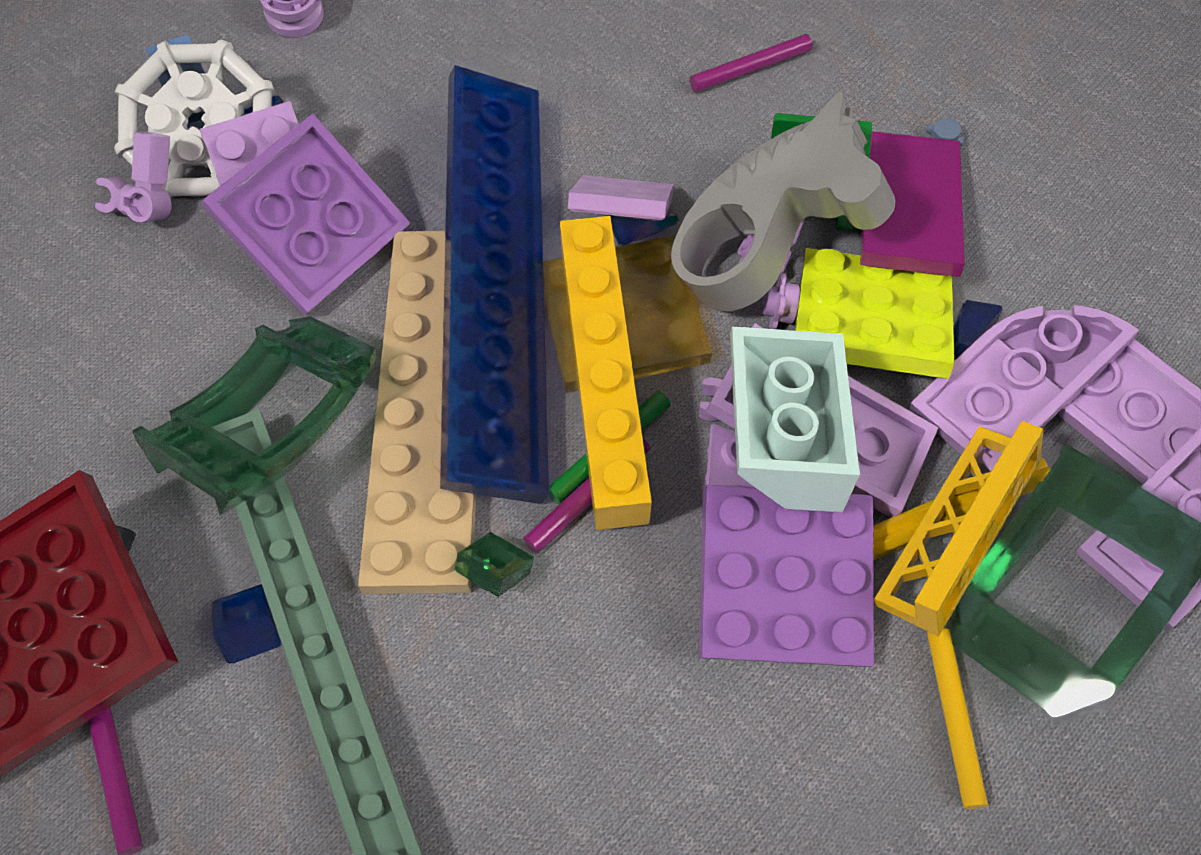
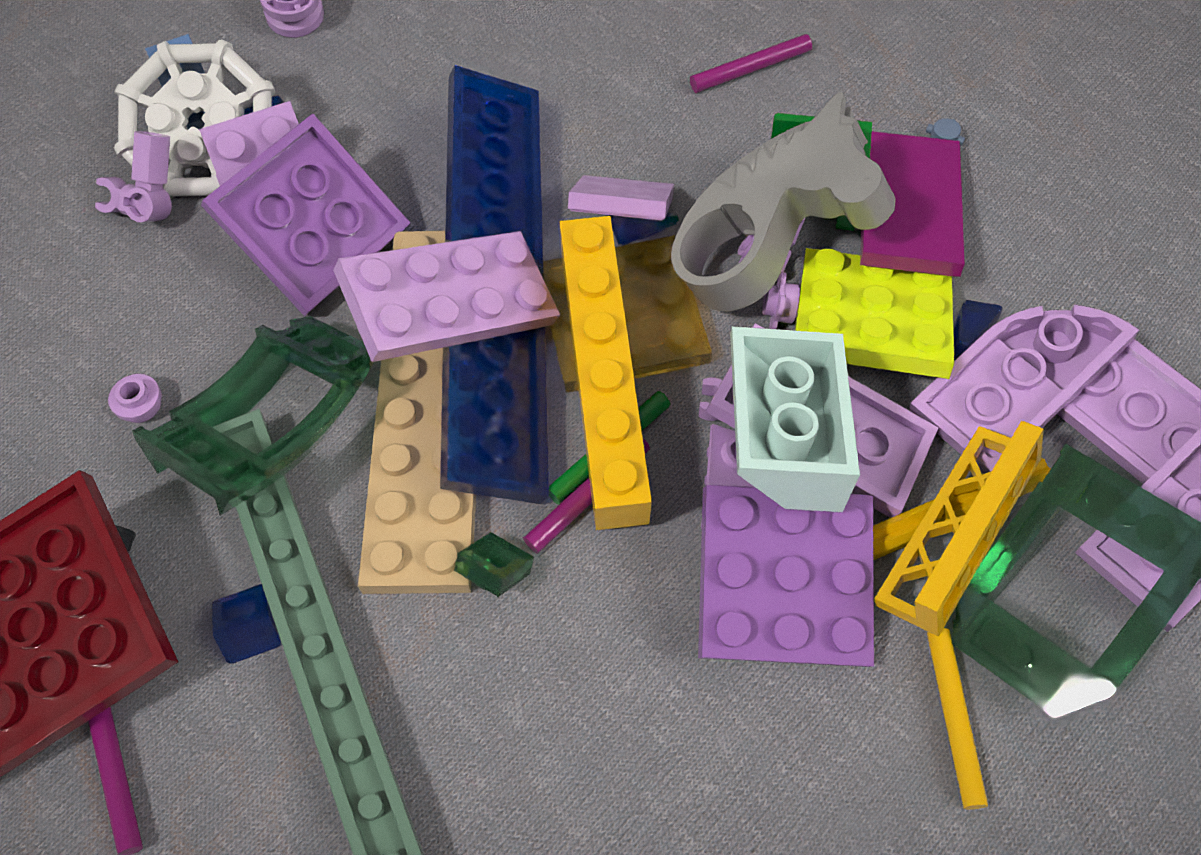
none -> lavender plate [108,374,162,423]
none -> lavender plate [333,231,560,362]

